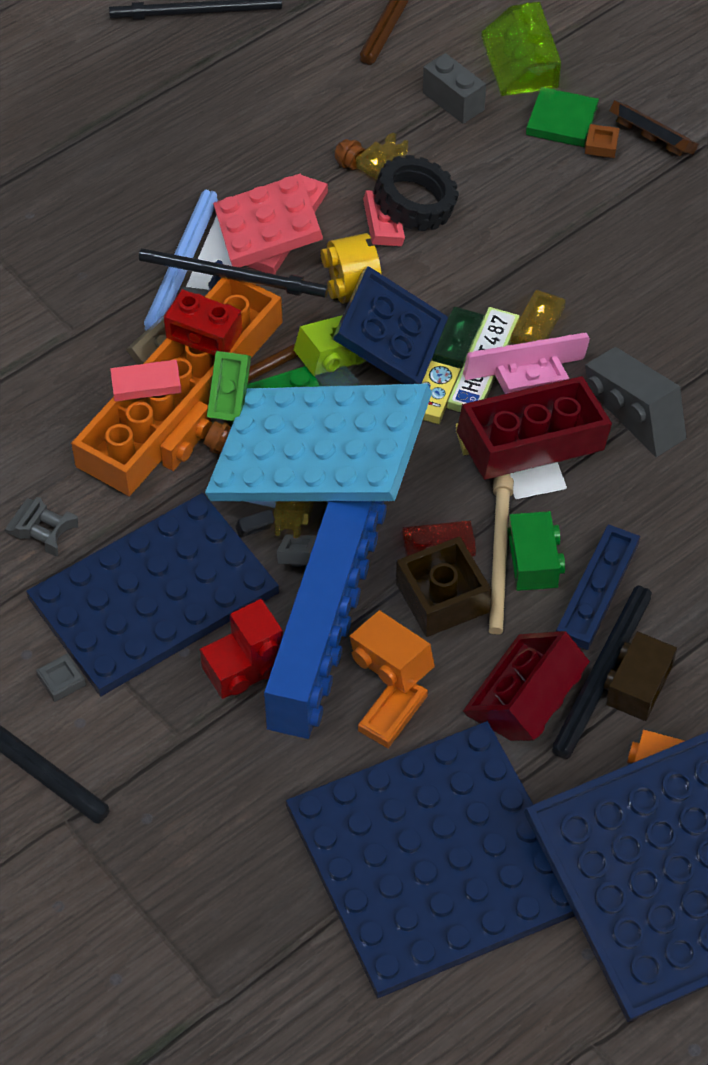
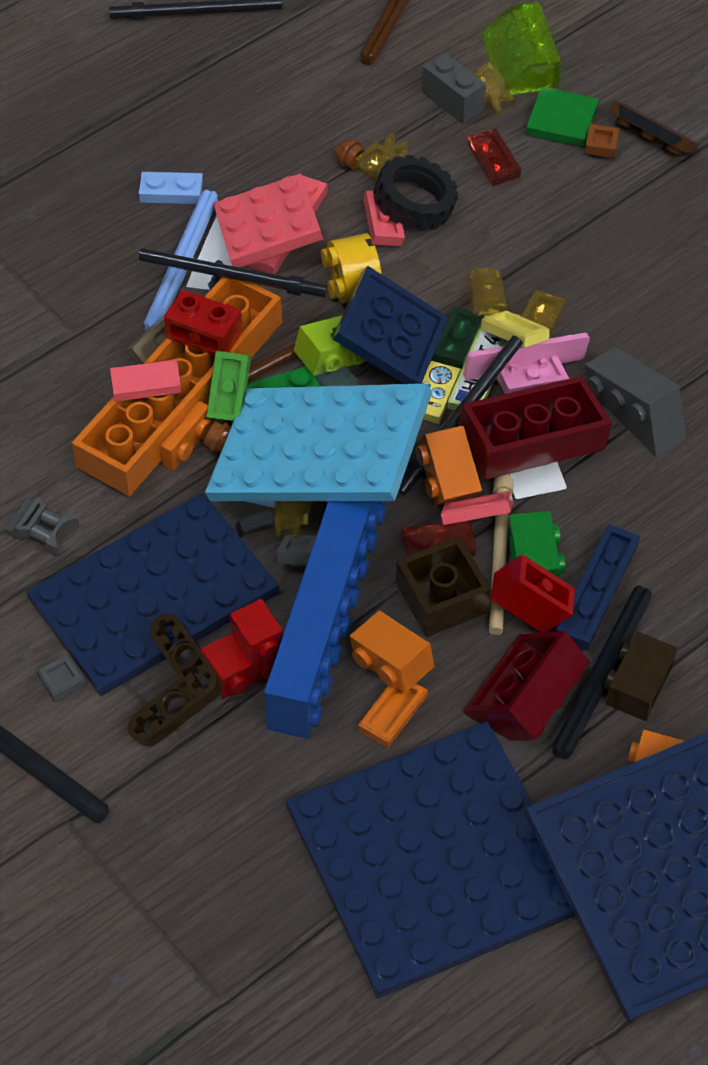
none -> dark brown beam [128,613,223,746]
none -> light blue plate [139,172,203,204]
none -> black bar [398,335,523,496]
none -> orange brick [415,426,482,507]
none -> coral tile [441,491,513,525]
none -> clear red plate [468,129,521,186]
none -> clear yellow plate [468,268,507,316]
none -> clear yellow plate [473,61,516,115]
none -> light yellow tile [482,310,549,348]
none -> red brick [491,554,575,633]

